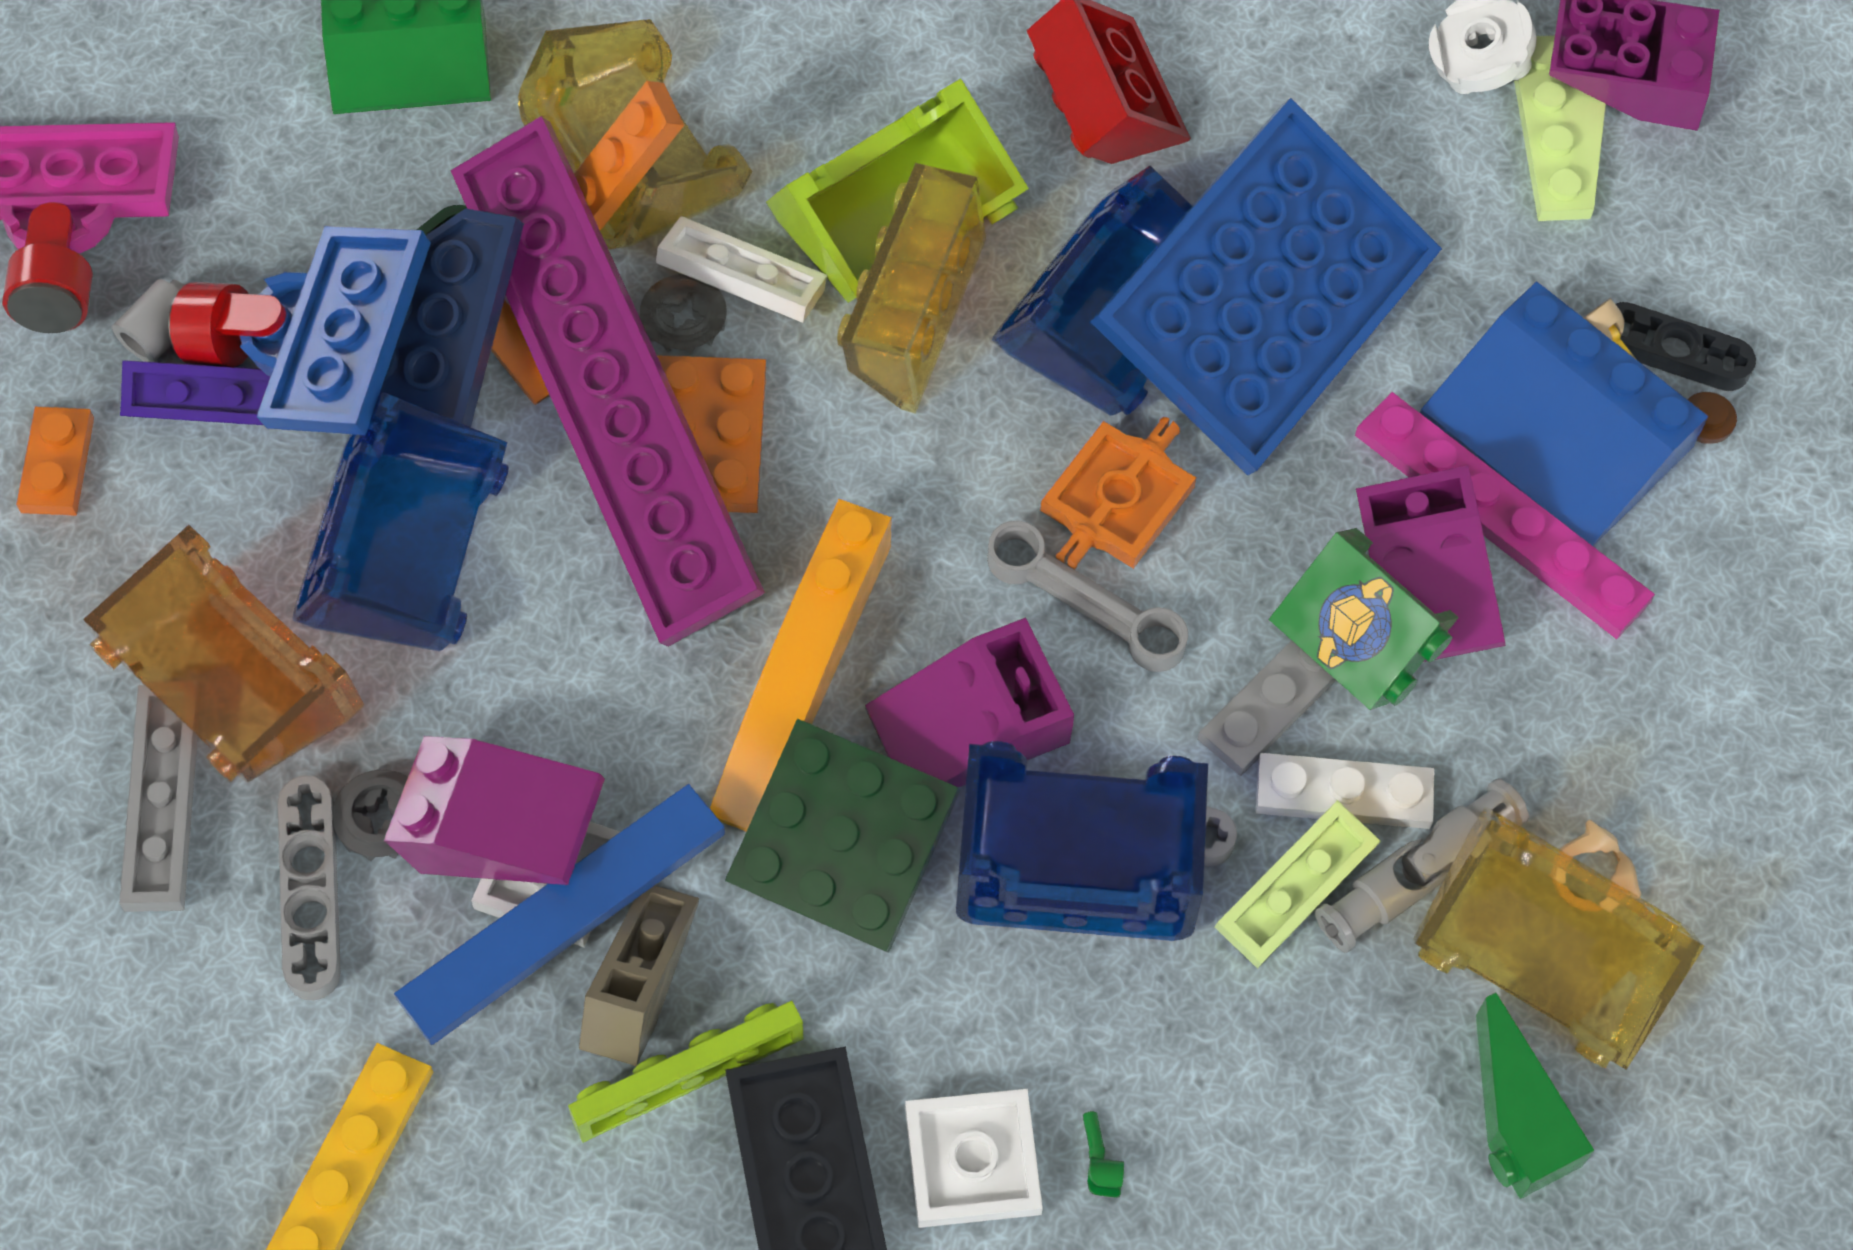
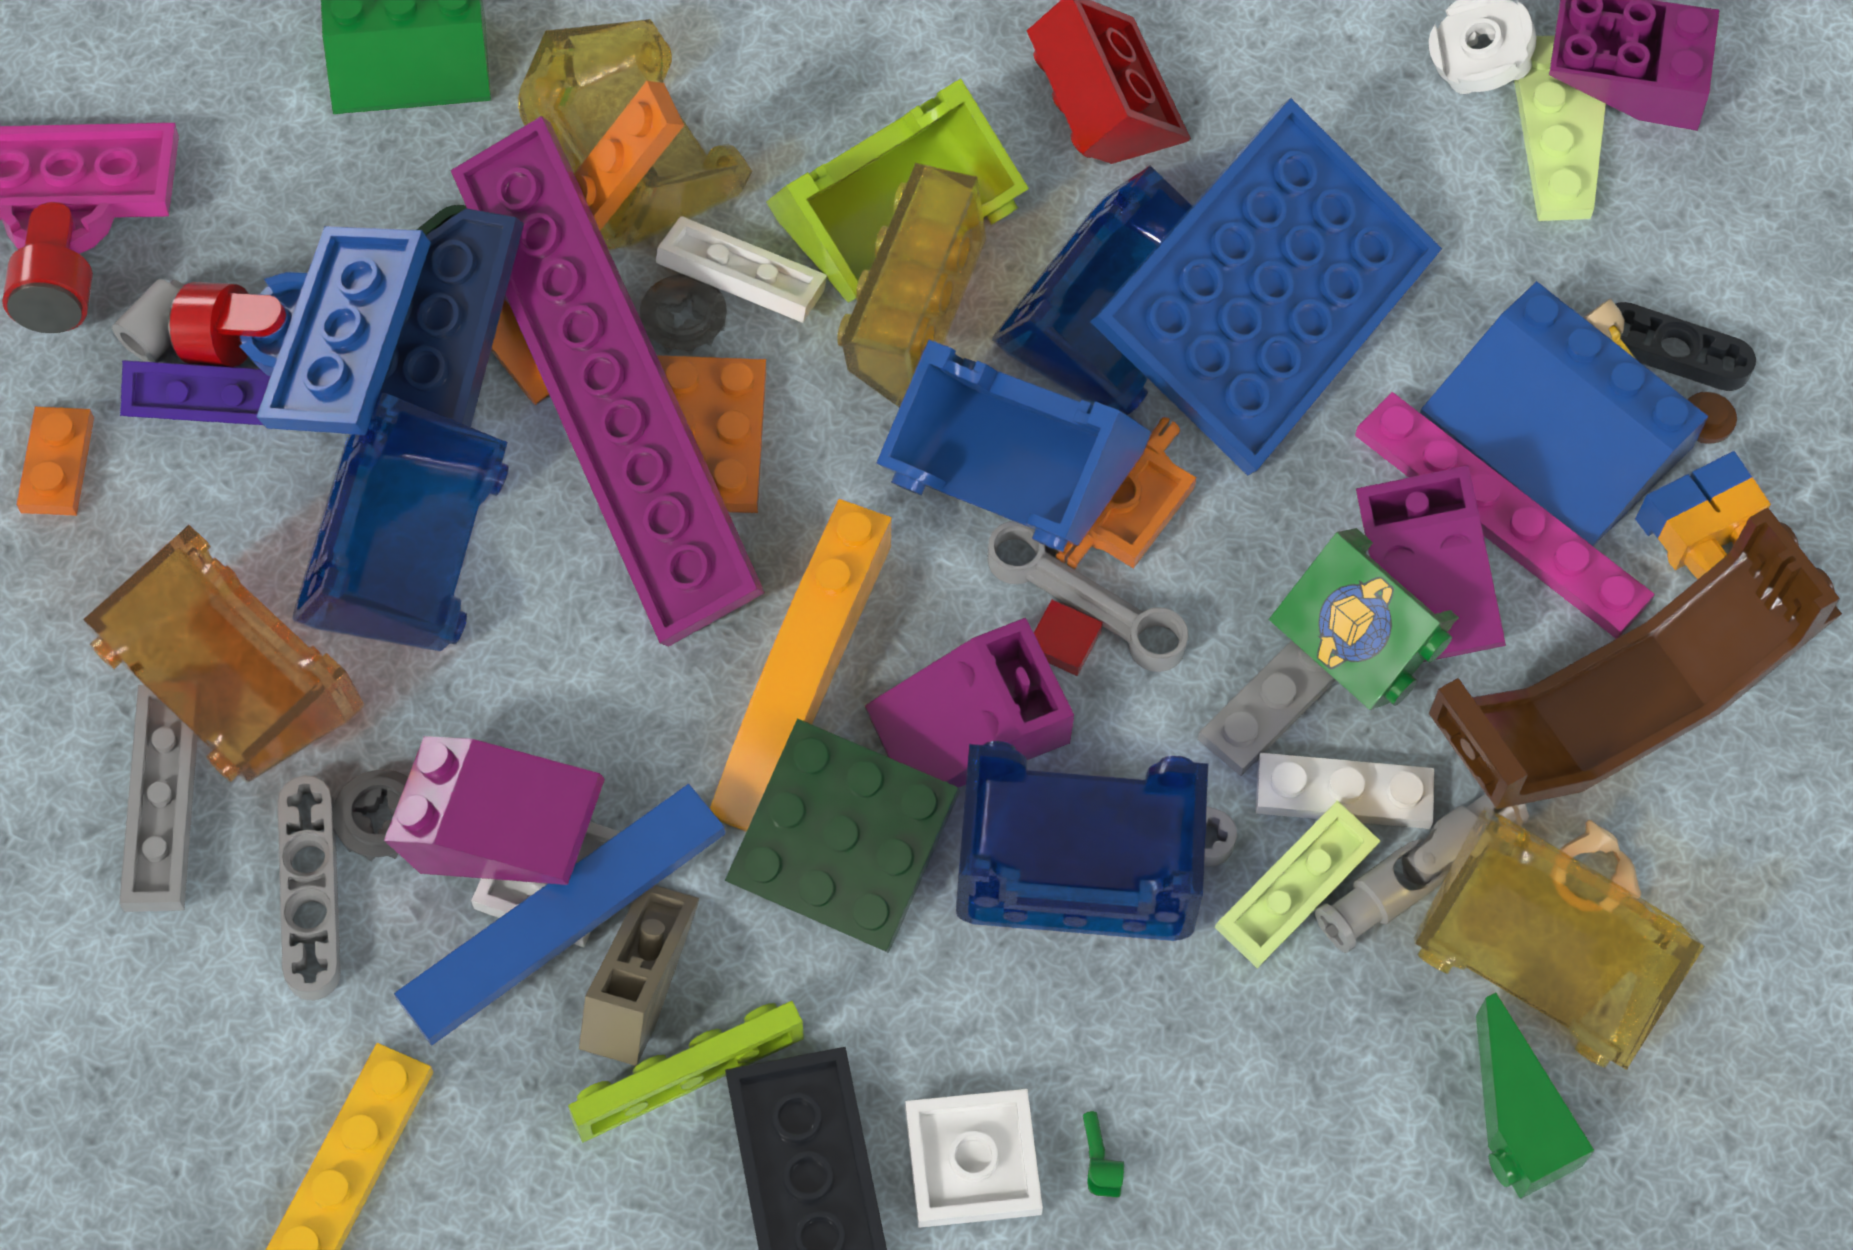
none -> blue windscreen [876,340,1152,552]
none -> red tile [1034,599,1103,676]
none -> reddish brown panel [1429,507,1842,809]
none -> hips [1635,451,1771,579]

